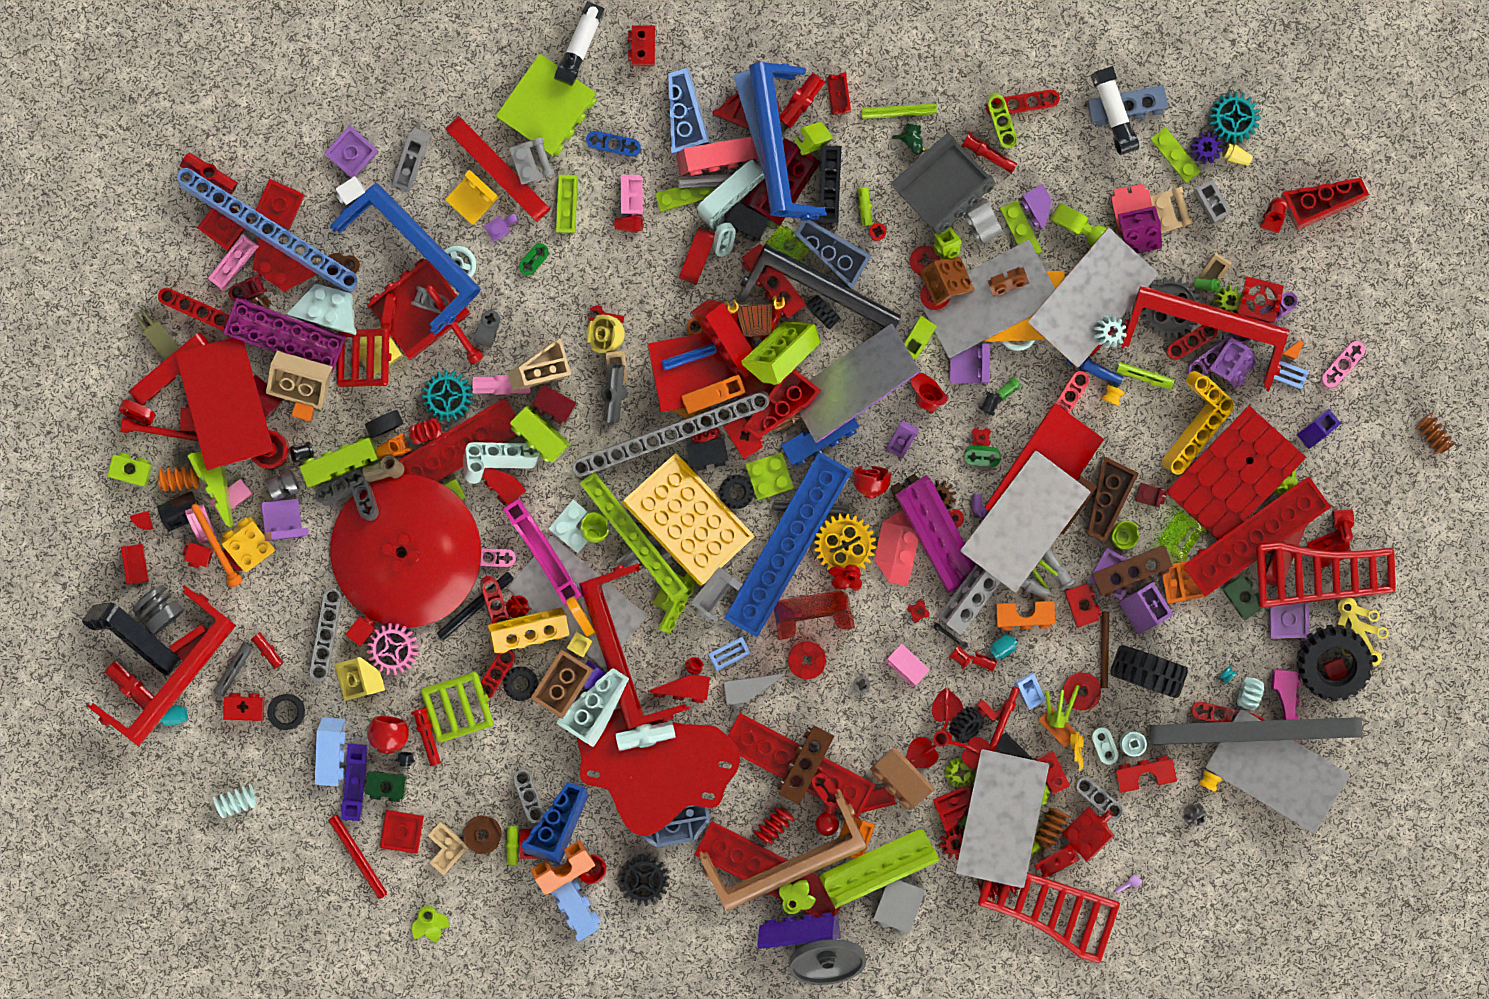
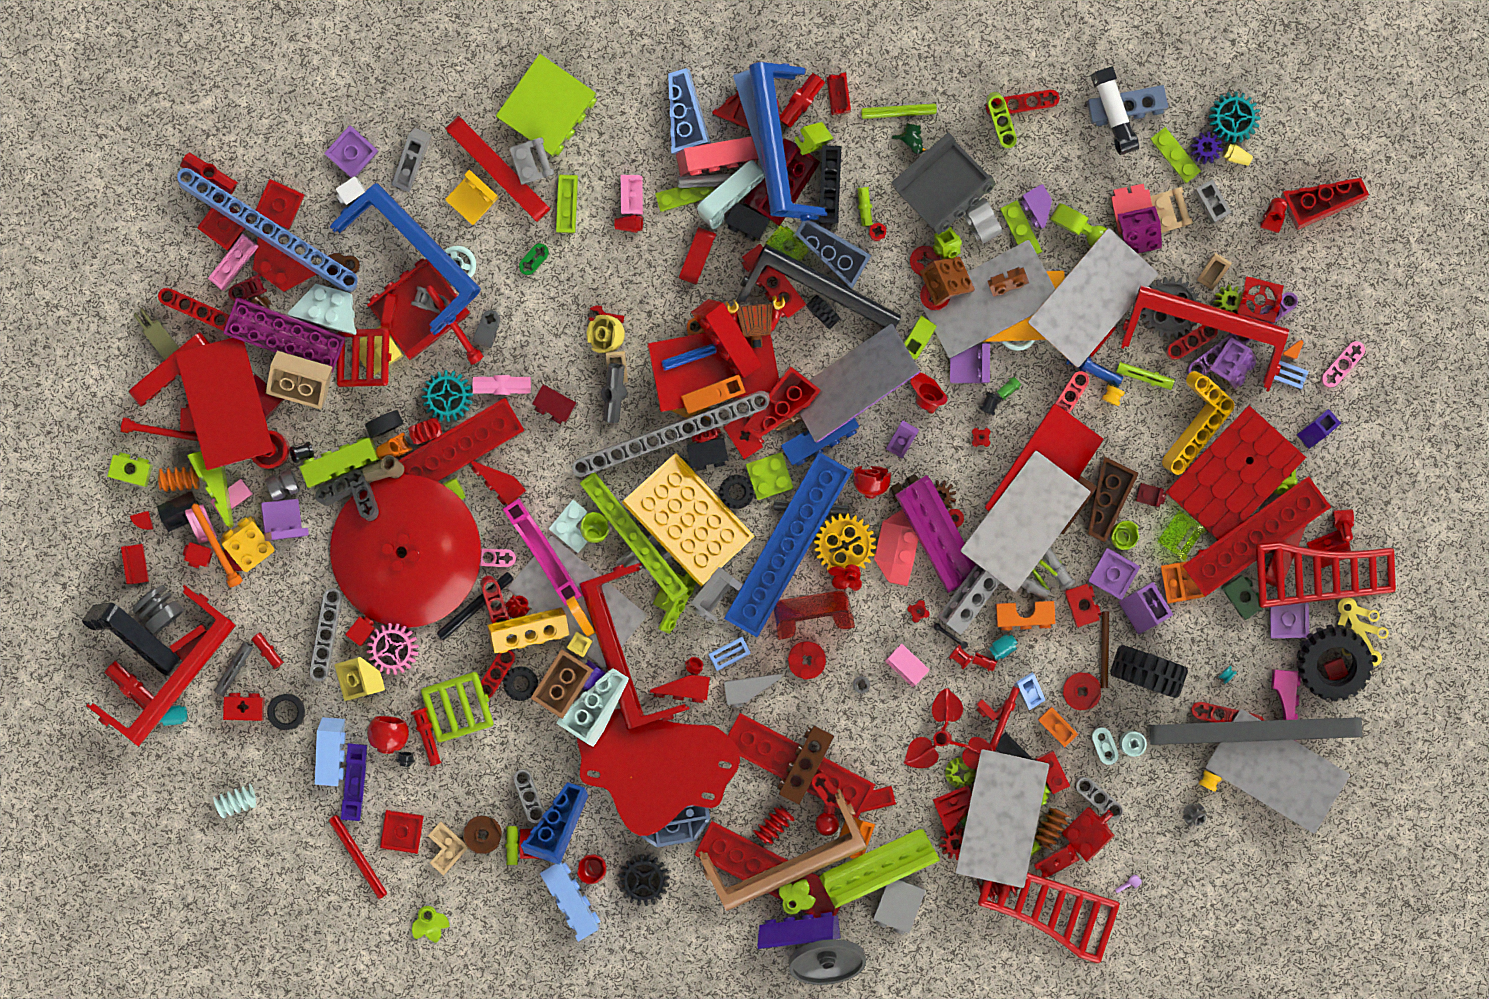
red beam [119,399,156,425] -> none
orange slope [292,402,314,422] -> none
dark green brick [365,771,408,802] -> none
light aqua beam [463,442,540,484] -> none
medium lavender plate [484,213,519,242] -> none
tan wedge [507,338,571,391] -> none
lime slope [510,405,571,463] -> none
arch [530,840,595,895] -> none
piece [554,1,605,86] -> none
blue beam [586,131,641,157] -> none
light aqua piece [616,721,676,751] -> none
red brick [628,25,655,66] -> none
light aqua plate [712,223,736,257] -> none
lime slope [741,321,821,385] -> none
medium nougat slope [870,747,935,810] -> none
black tyre [949,706,985,743] -> none
red pin [961,132,1018,174] -> none
green beam [964,445,1001,467] -> none
medium lavender arm [972,494,989,520] -> none
lime plant [1046,685,1079,728] -> none
yellow plate [1071,732,1084,770] -> none
reddish brown brick [1091,545,1173,597] -> none
light aqua gear [1093,316,1126,348] -> none
red arch [1114,755,1177,793] -> none
bright green pin [1194,278,1220,293] -> none
light aqua gear [1237,677,1264,710] -> none
dark orange piece [1415,412,1456,455] -> none

